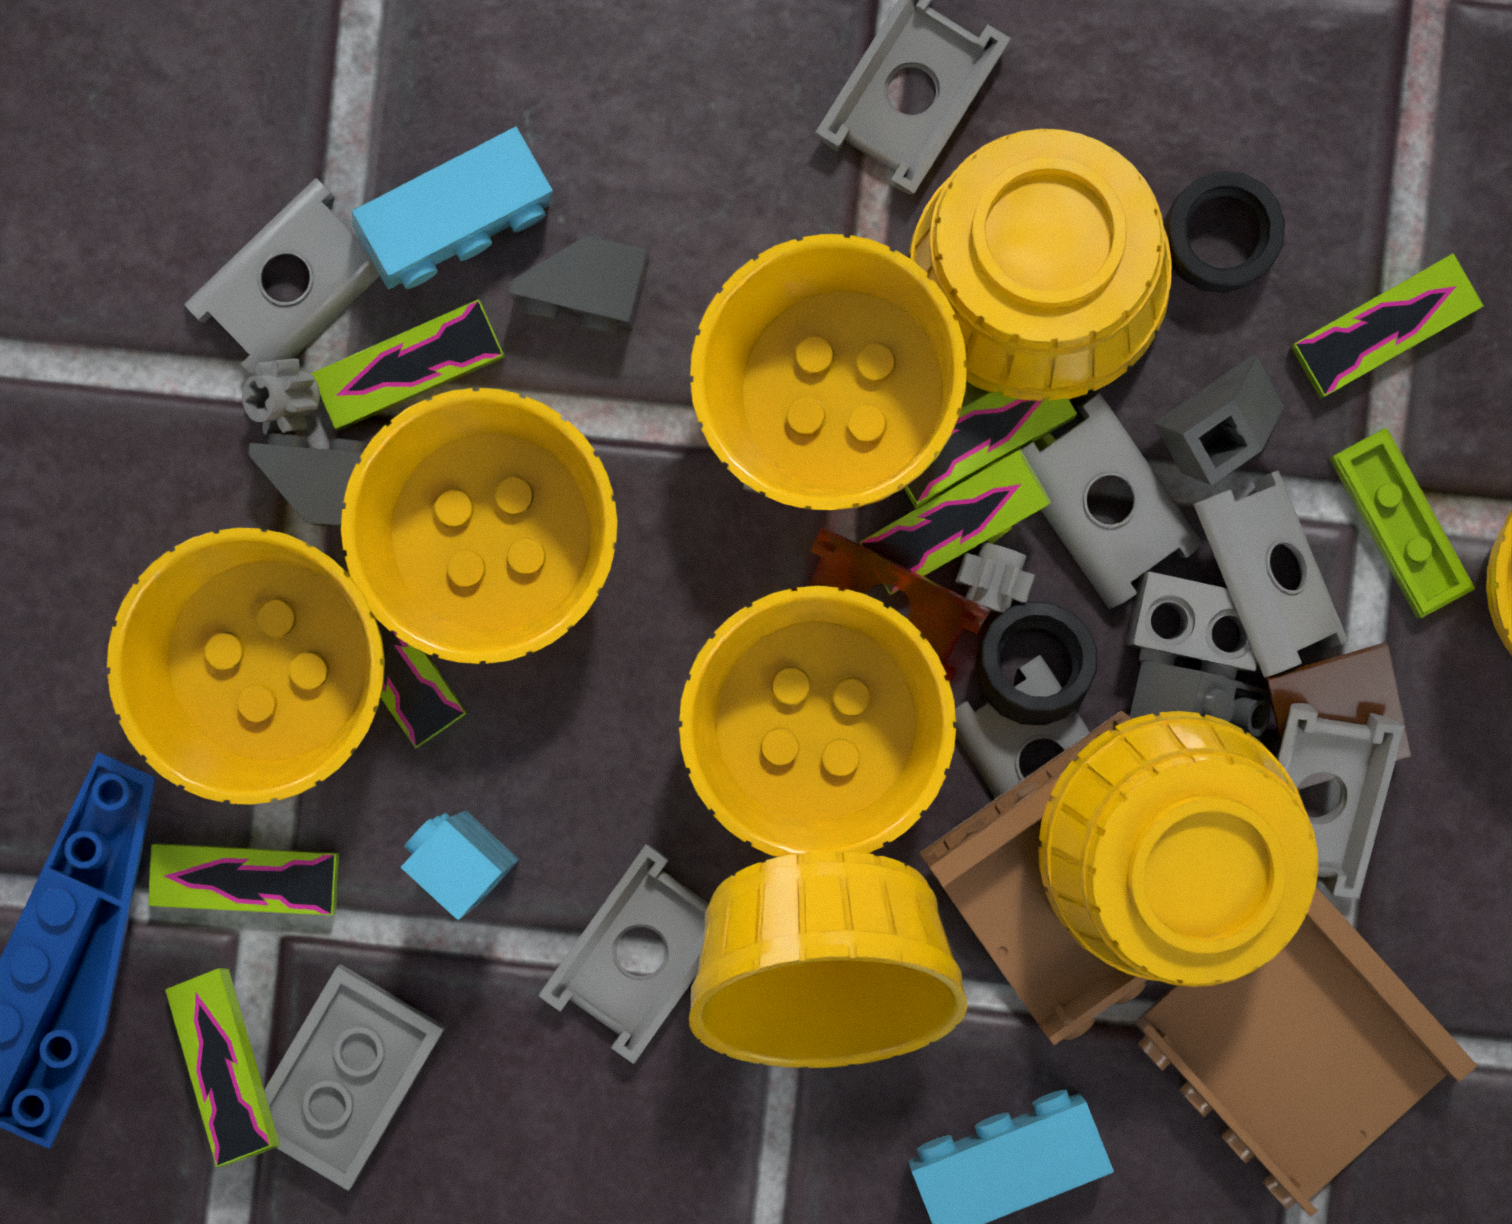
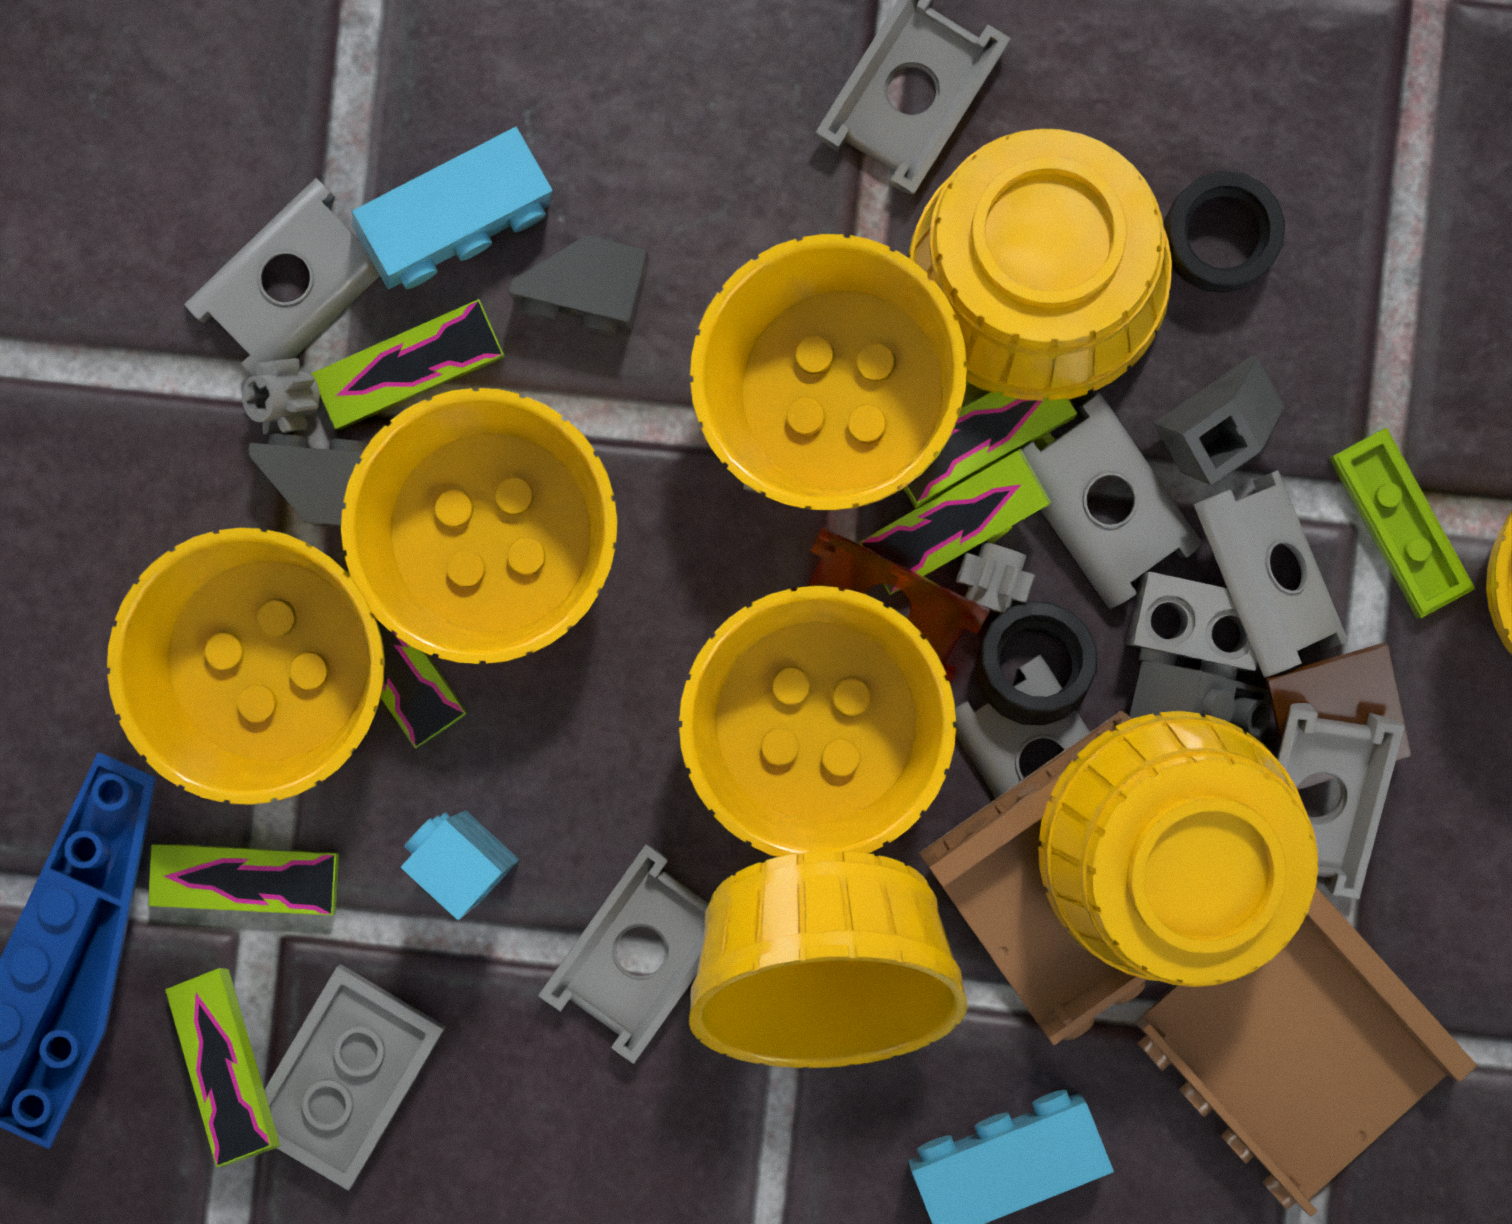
tile [1290,253,1484,399] -> none

